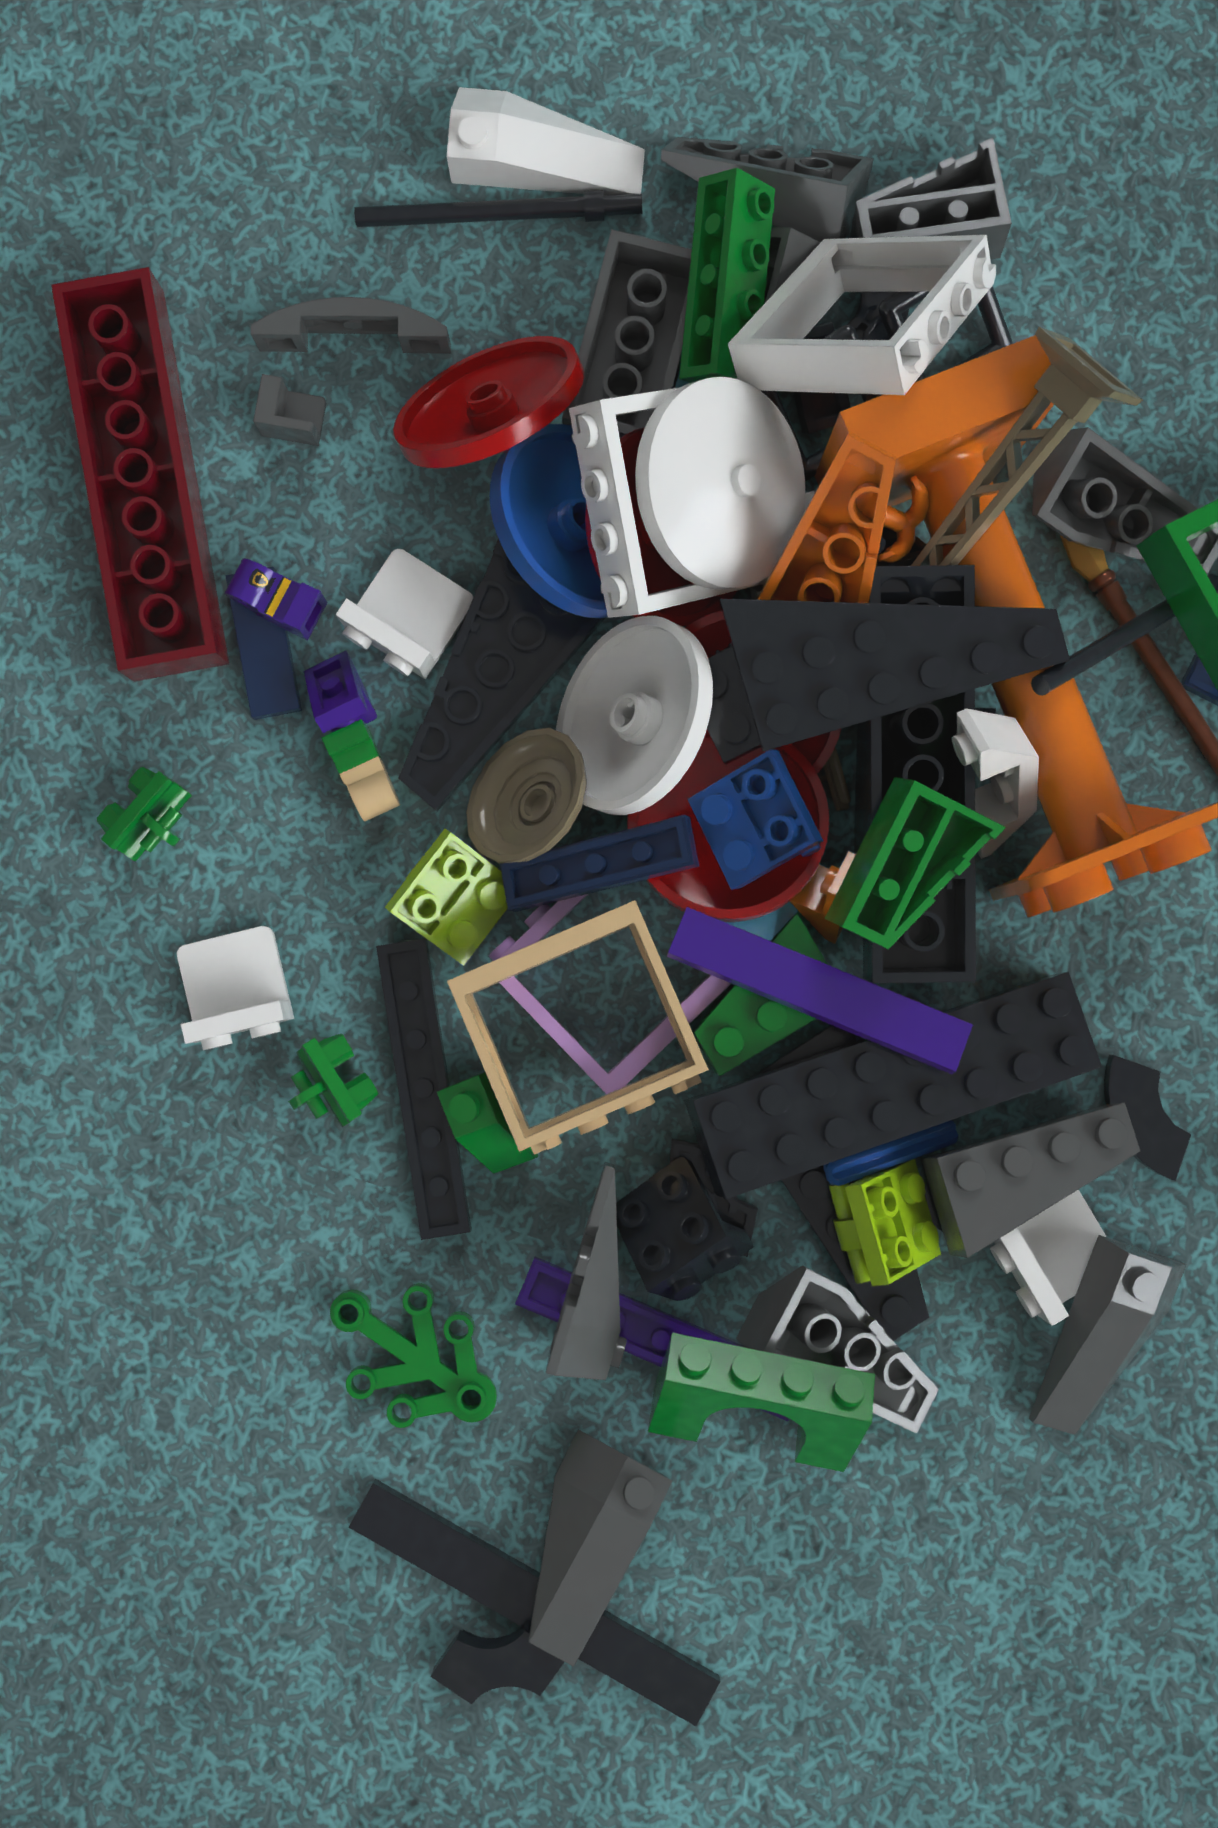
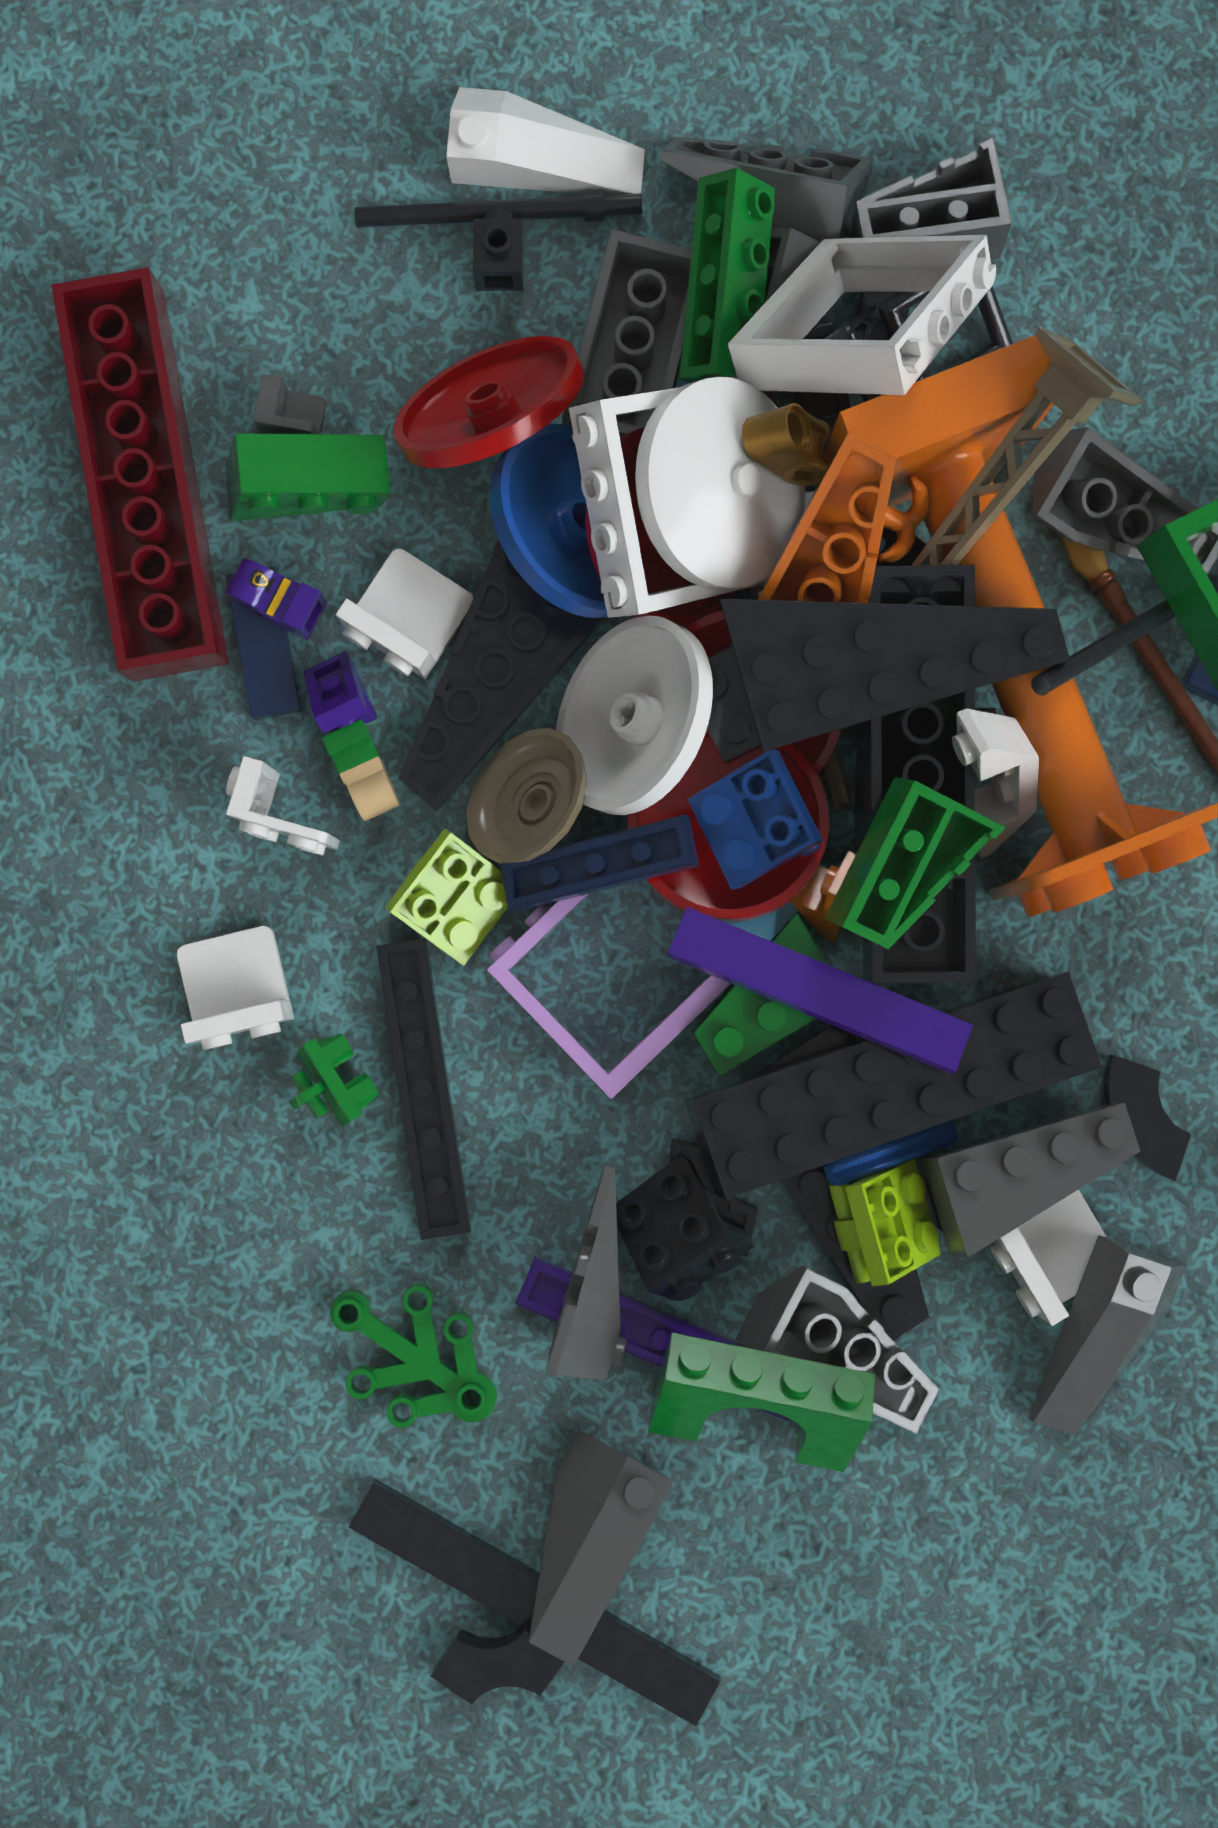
green hips [97,767,192,862] -> none
dark grey slope [251,297,451,354] -> none
green slope [437,1072,539,1174] -> none
tan window [447,900,709,1155] -> none
none -> green wedge [225,433,390,522]
none -> white bracket [226,756,340,856]
none -> black brick [473,209,524,291]
none -> pearl gold piece [742,403,829,486]

